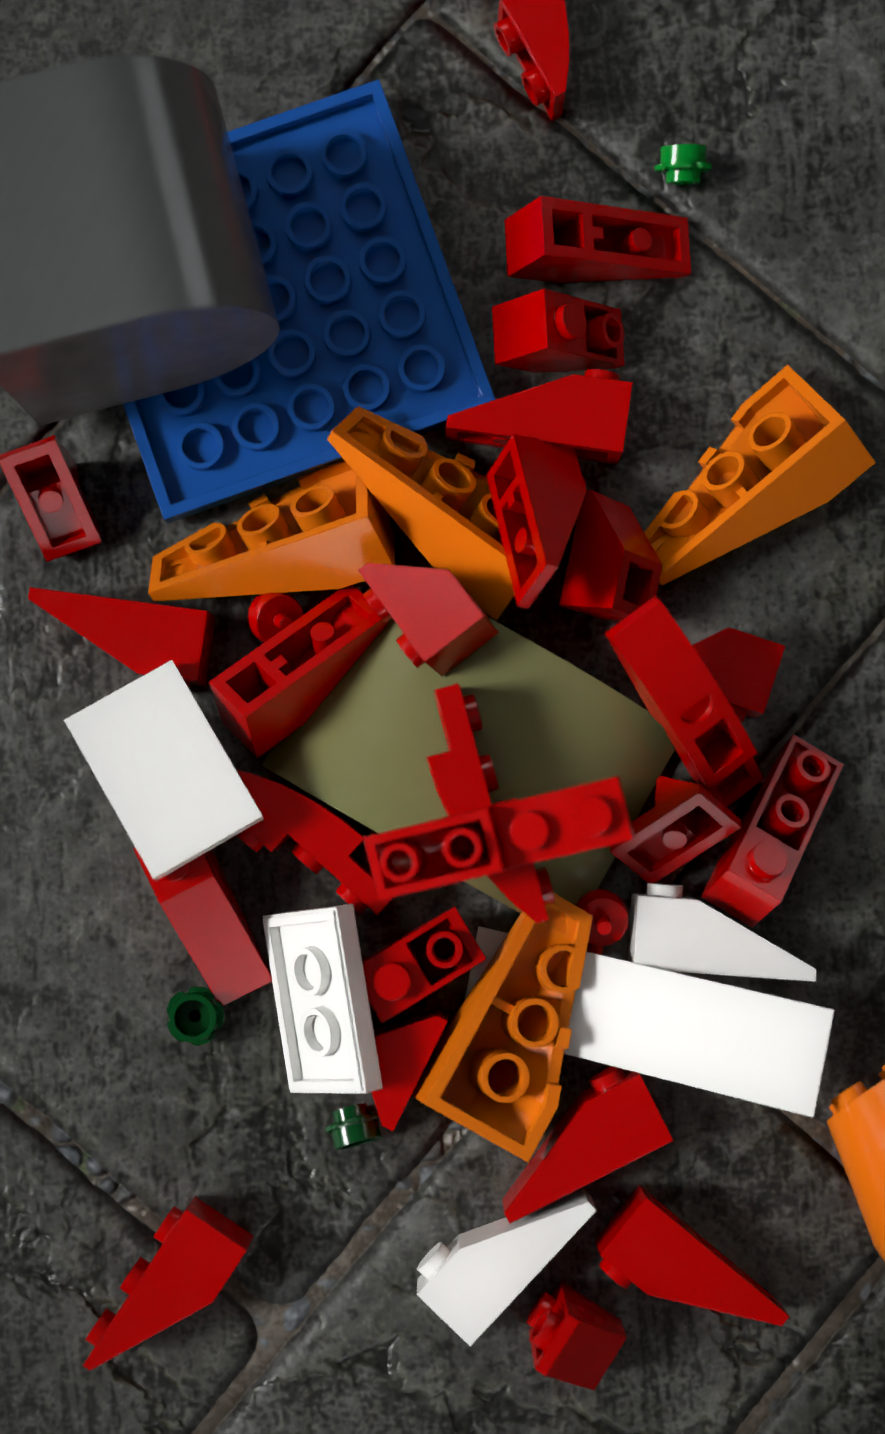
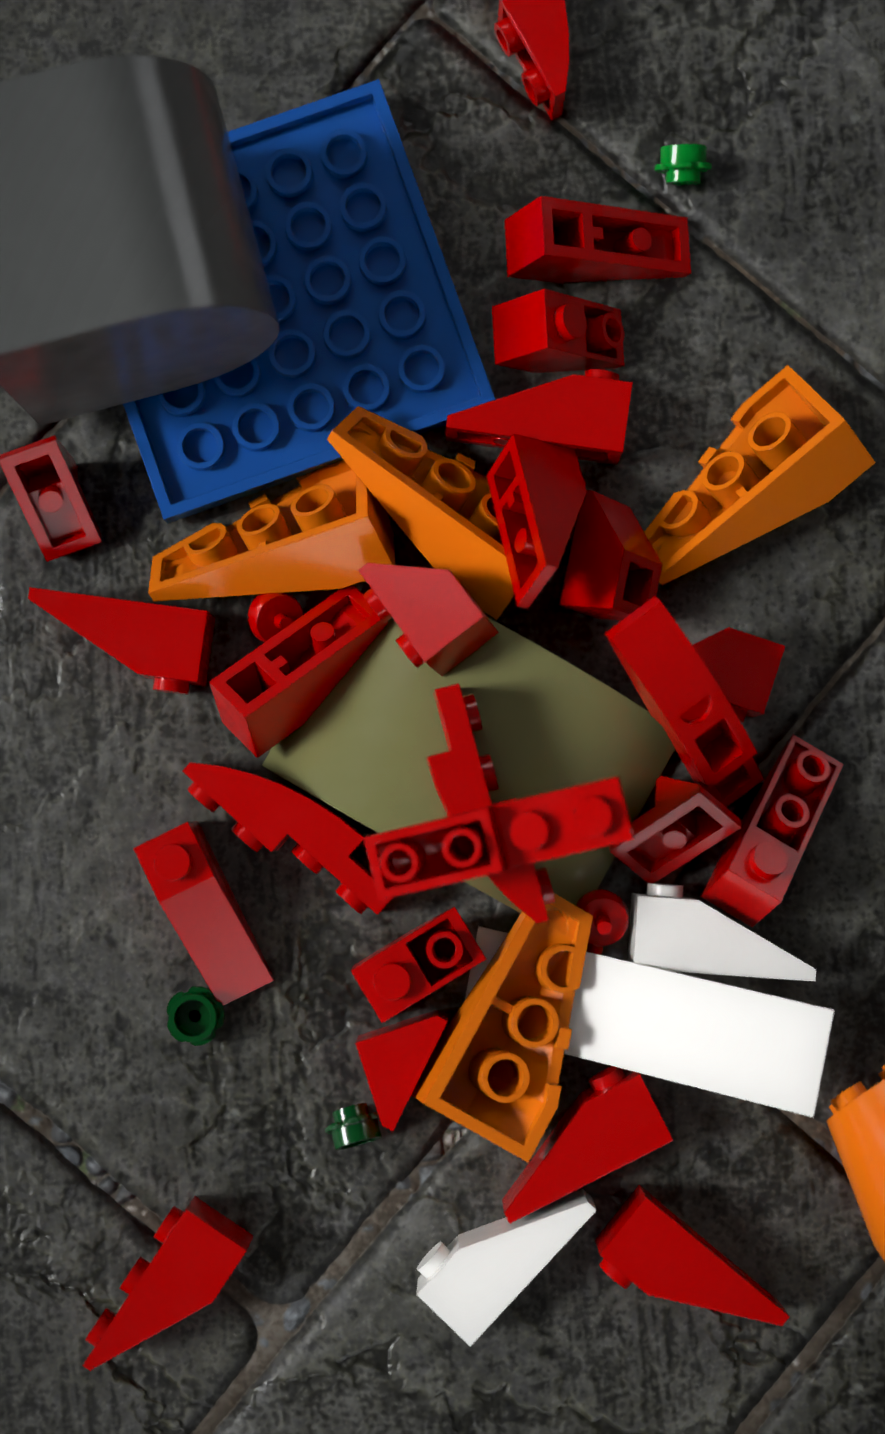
white tile [64,660,264,881] -> none
white tile [262,904,383,1093] -> none
red slope [526,1280,627,1390] -> none

